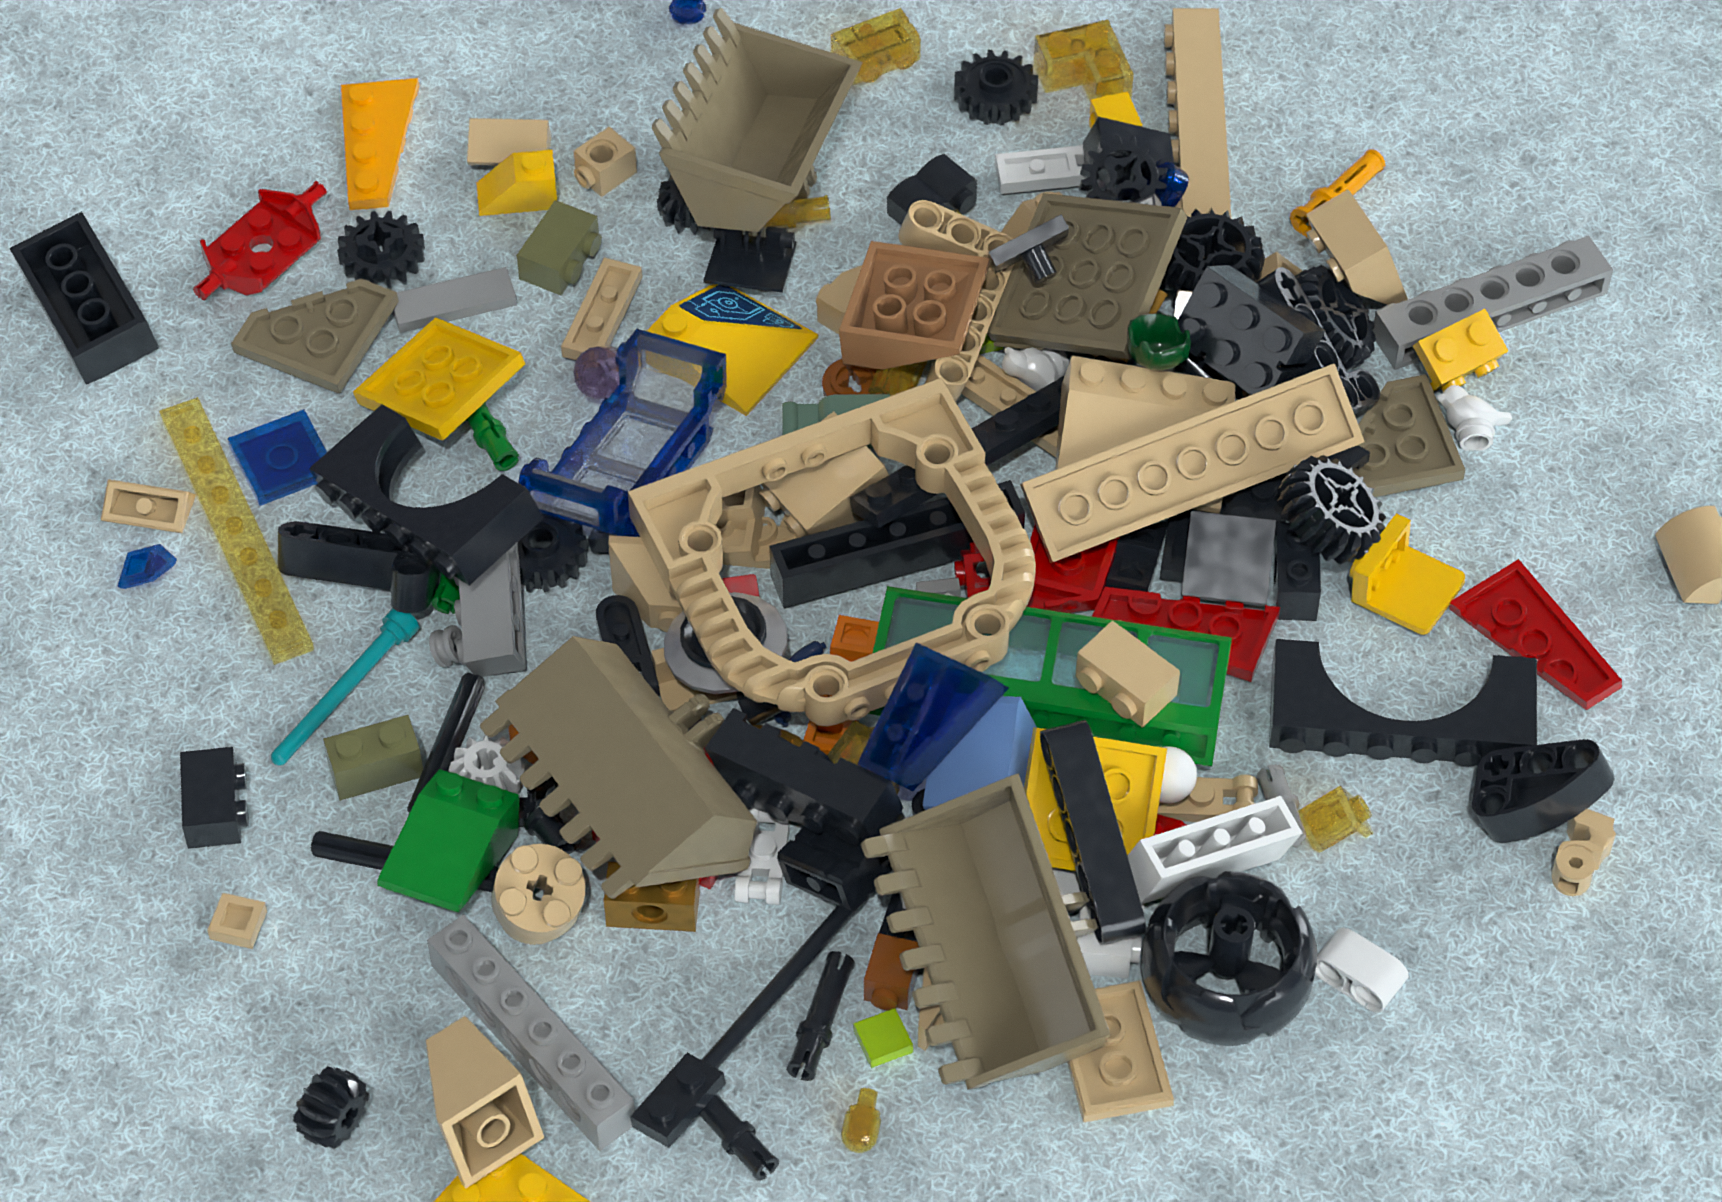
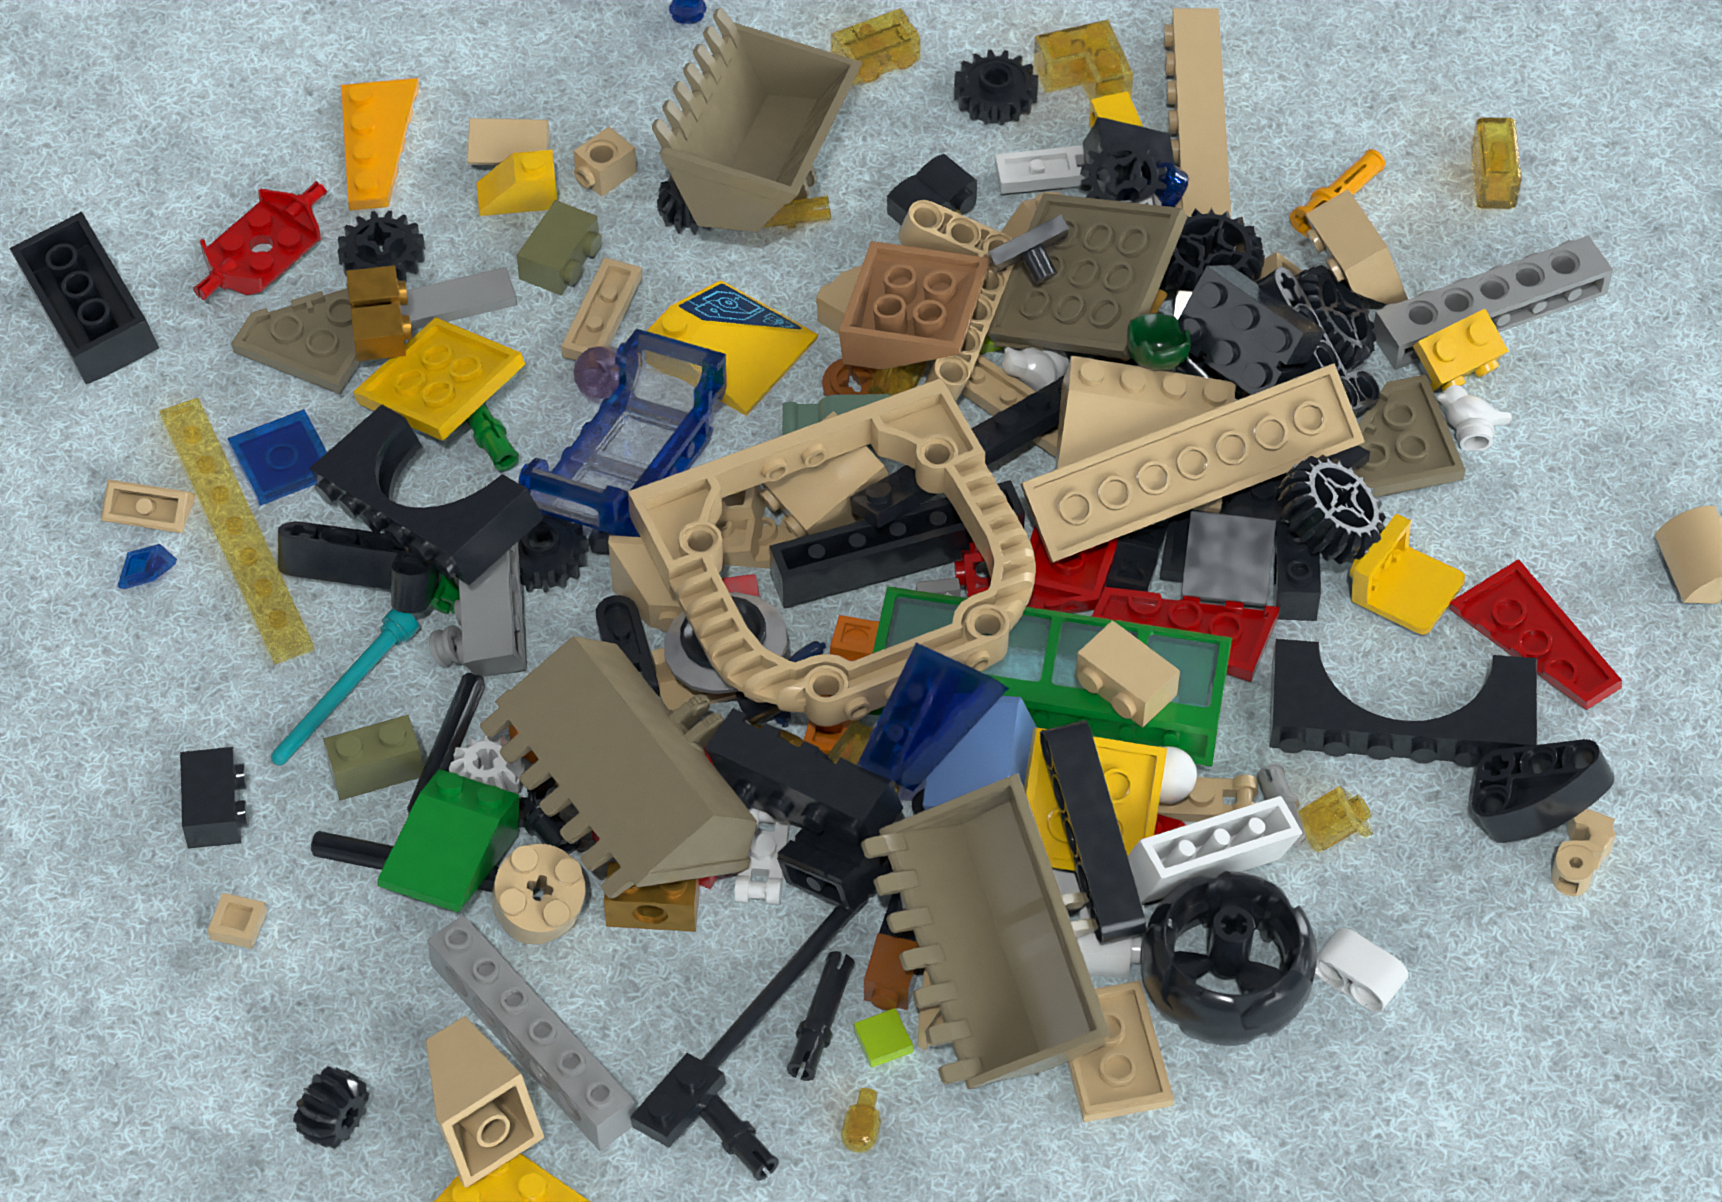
black hinge [703,226,797,293] -> none
none -> pearl gold piece [346,265,412,361]
none -> clear yellow brick [1471,117,1522,209]

